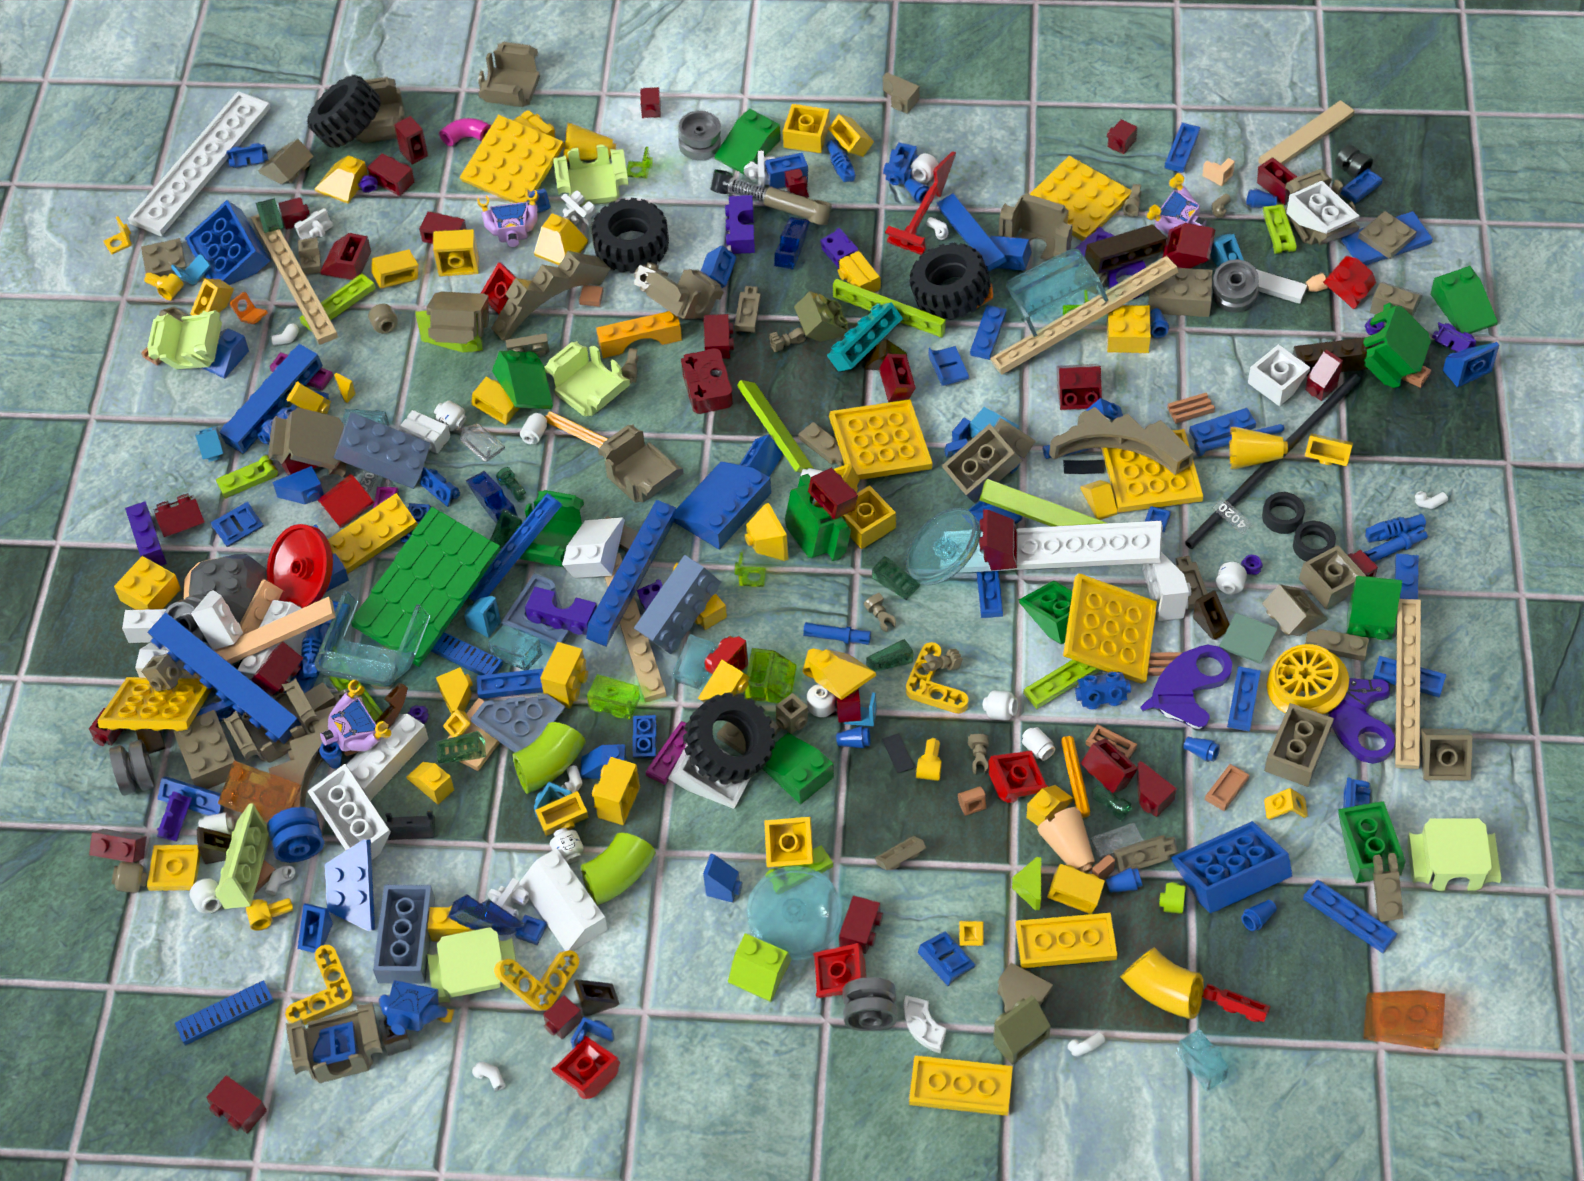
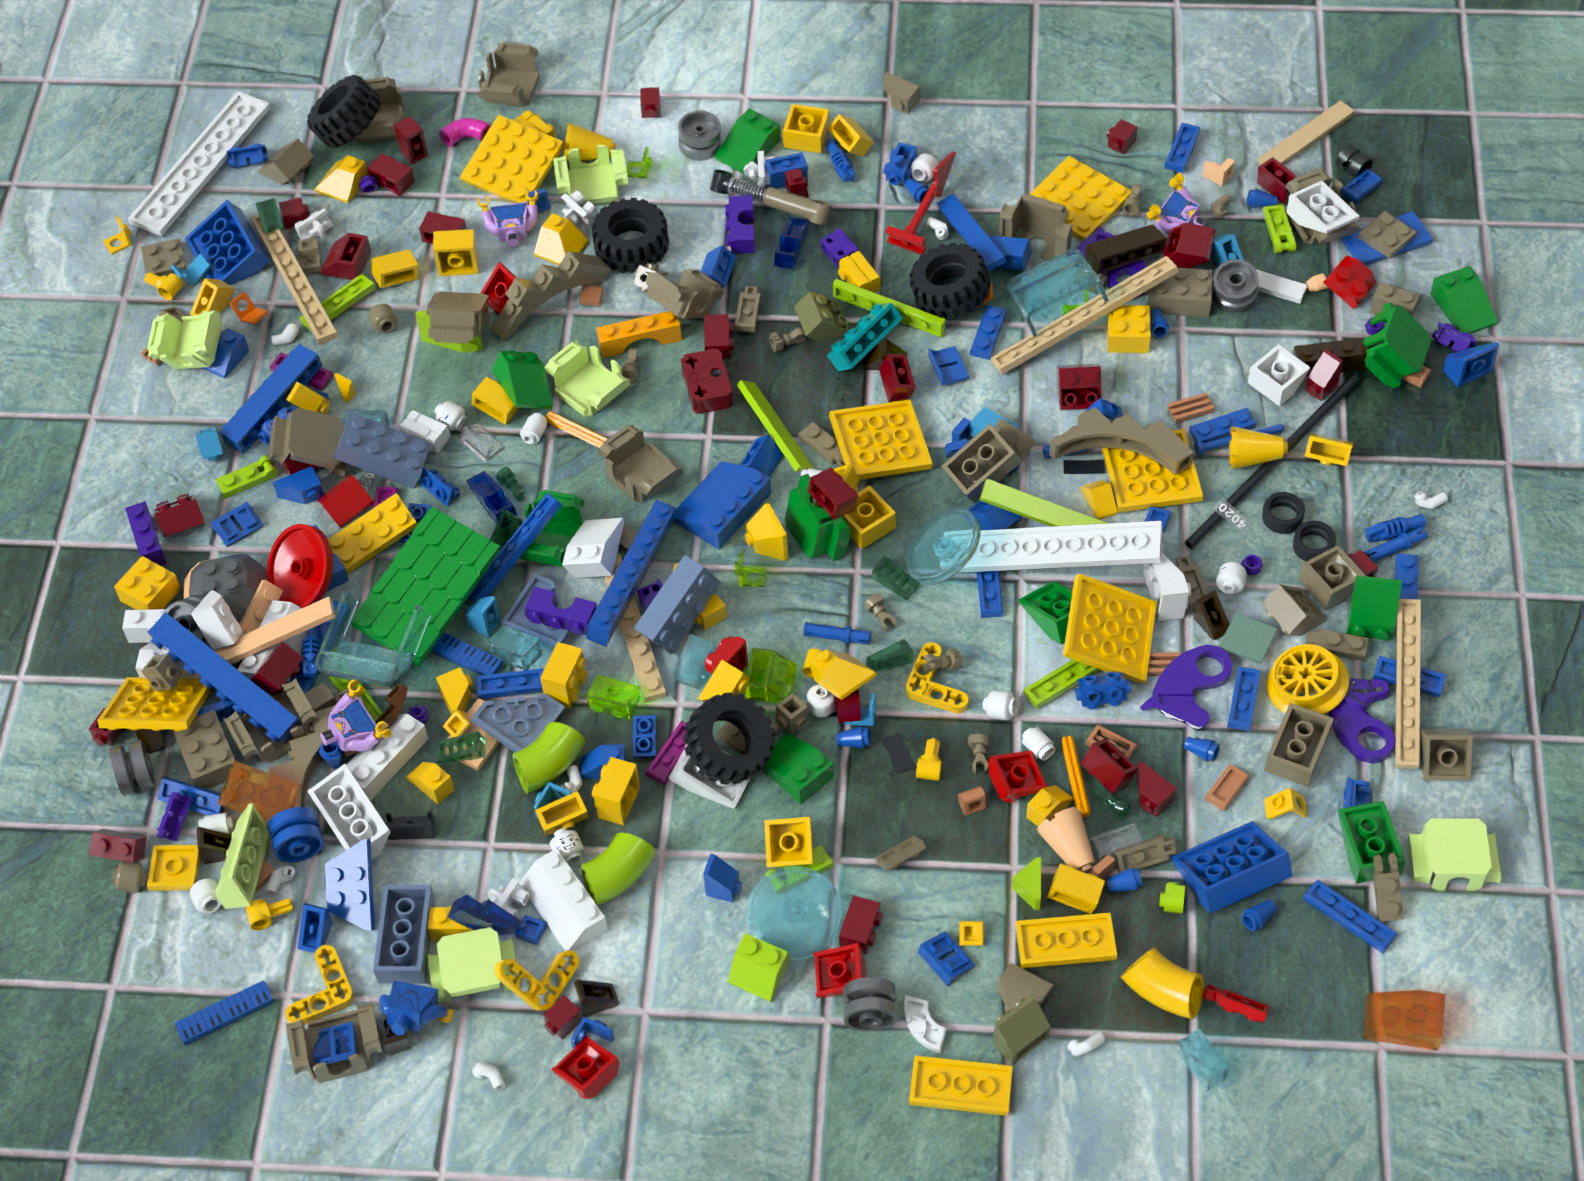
dark red brick [206,1075,267,1134] -> none
dark tan plate [505,333,550,357] -> none
dark red slope [979,509,1018,571] -> none

